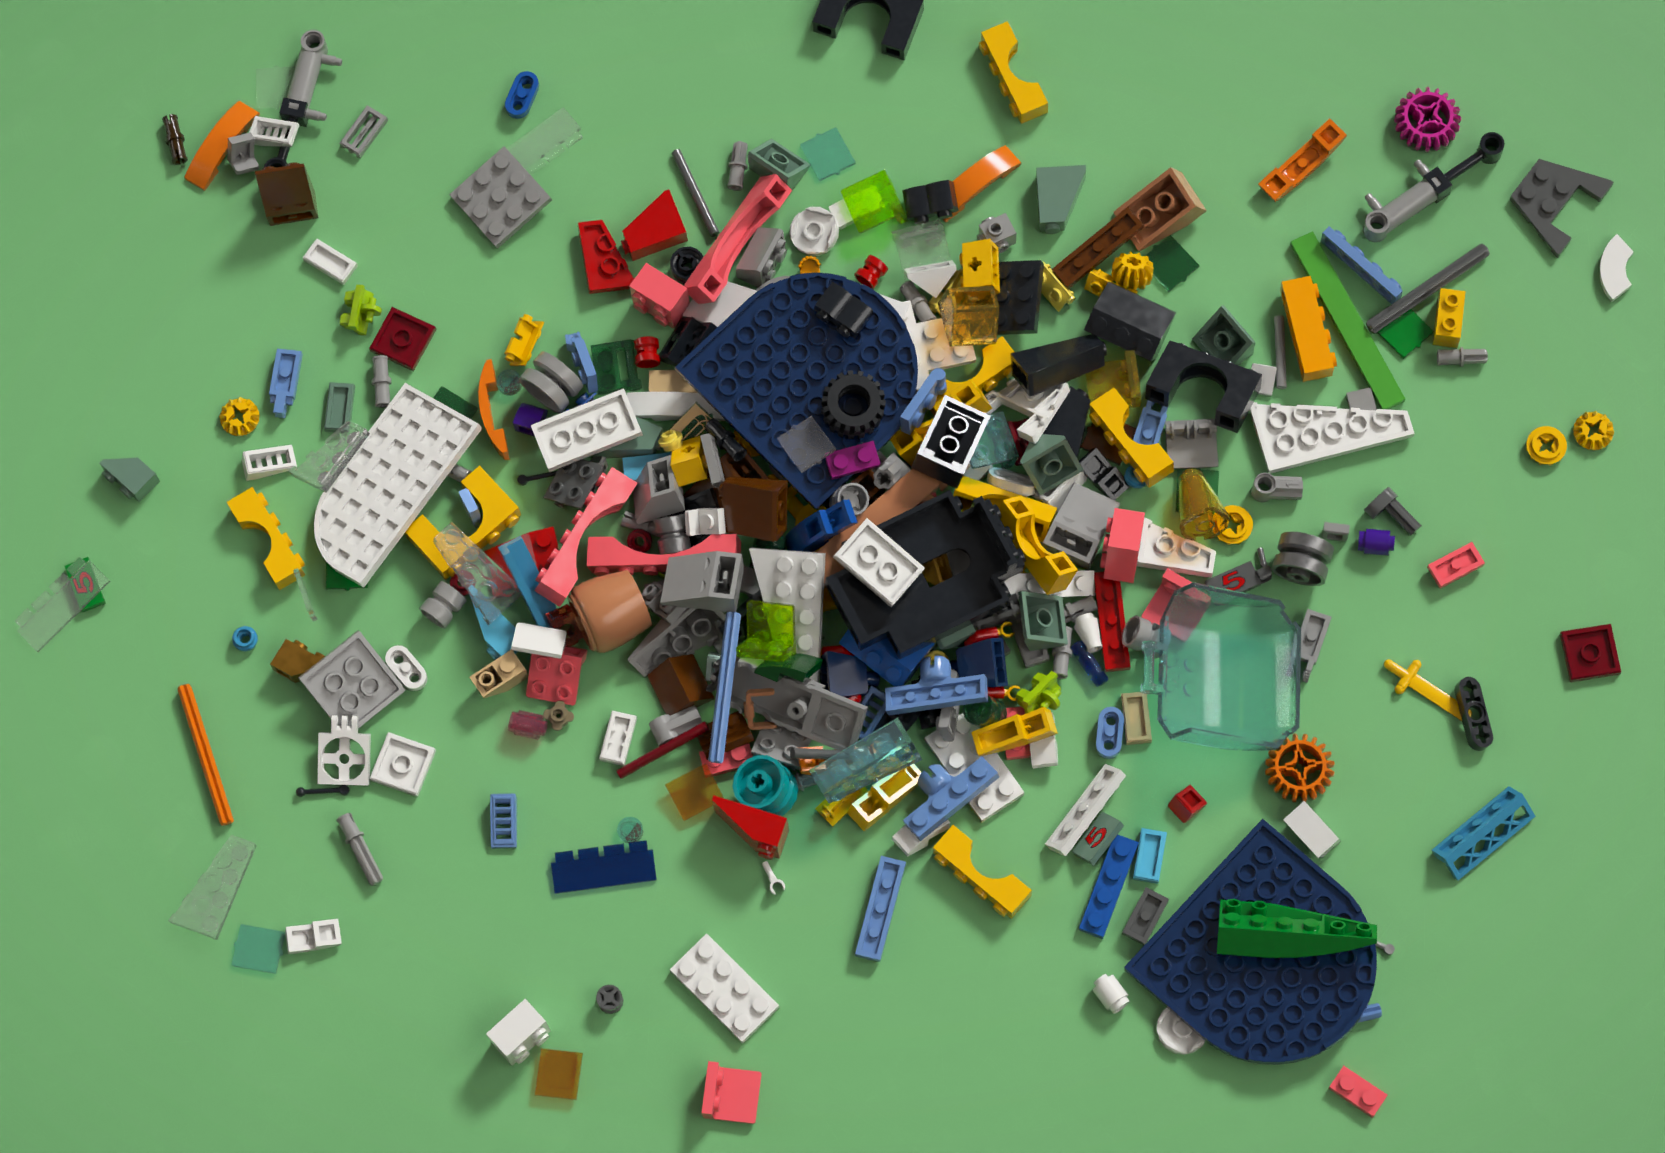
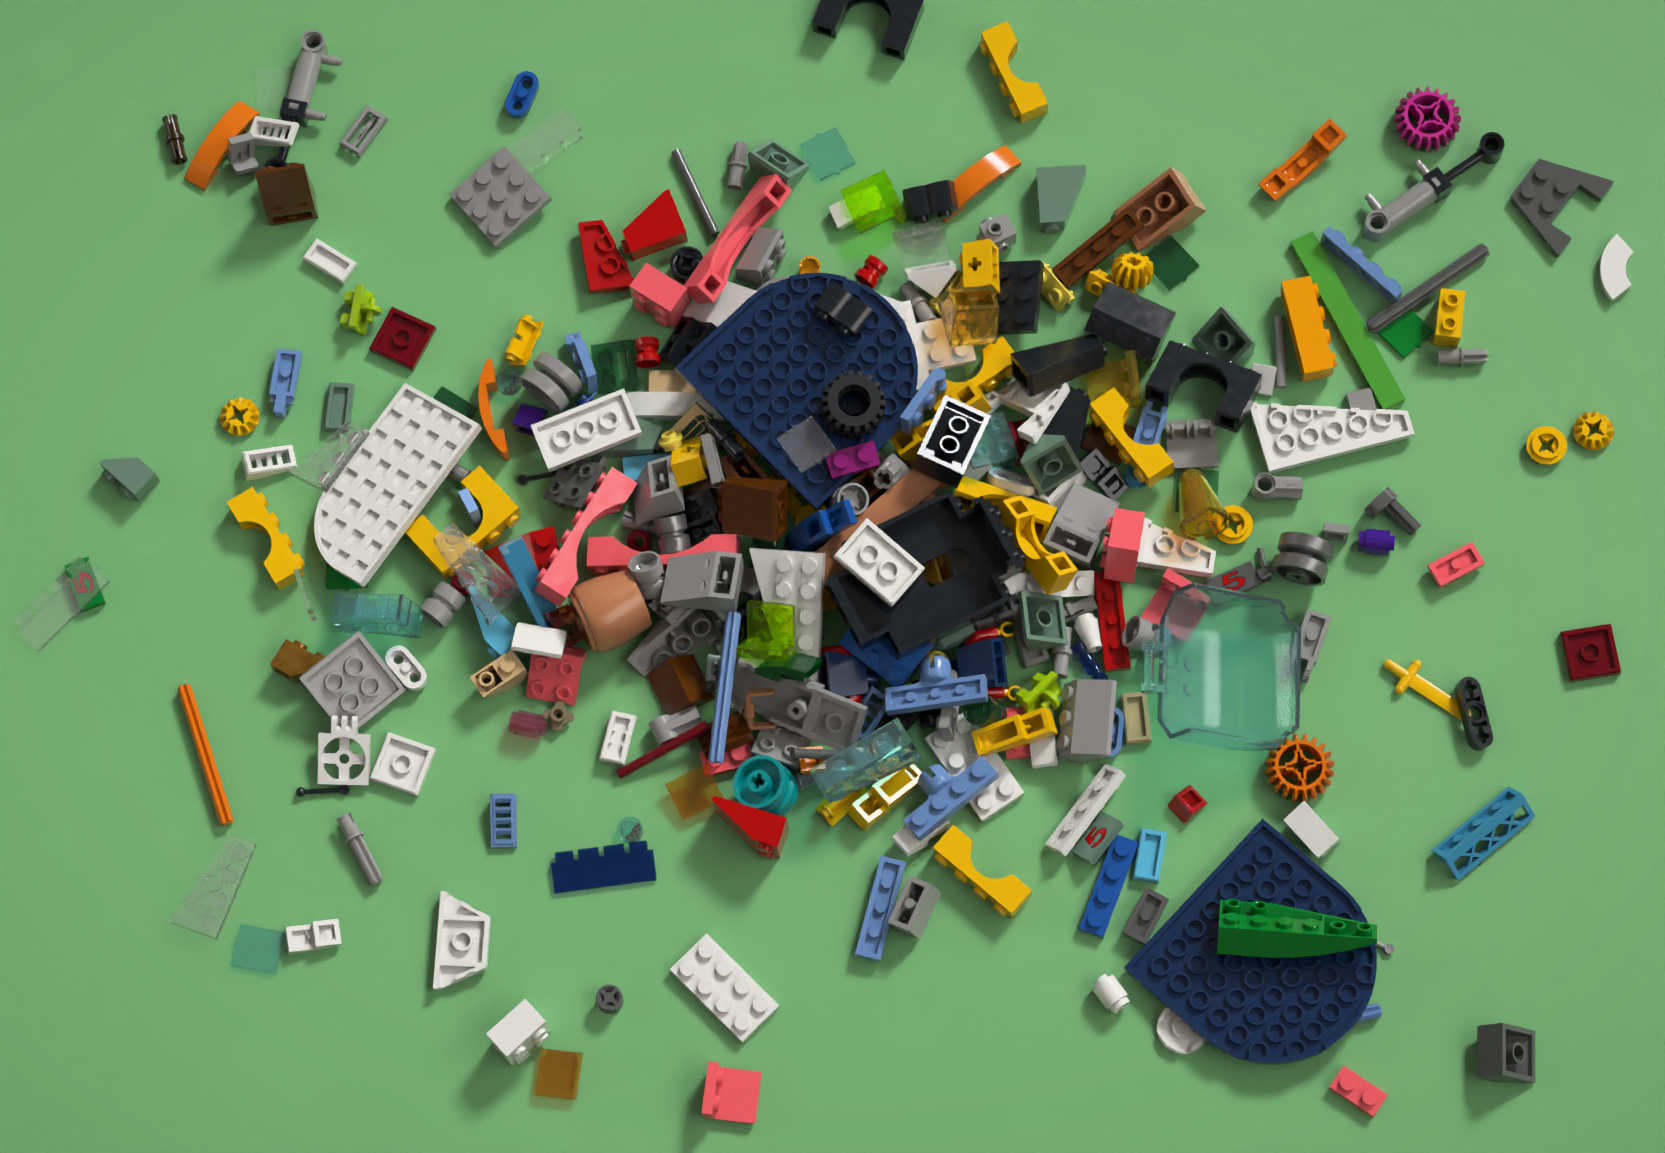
dark azure plate [232,626,258,651] -> none
light grey pin [371,355,392,408] -> none
white bracket [685,508,726,536] -> none
white hand [762,861,785,895] -> none
white tile [790,207,839,256] -> none
none -> clear light blue wedge [330,593,424,639]
none -> white wing [433,891,491,991]
none -> light grey wheel [628,551,665,599]
none -> light grey brick [888,875,941,939]
none -> light grey slope [1057,679,1117,764]
none -> dark grey slope [1477,1023,1535,1083]

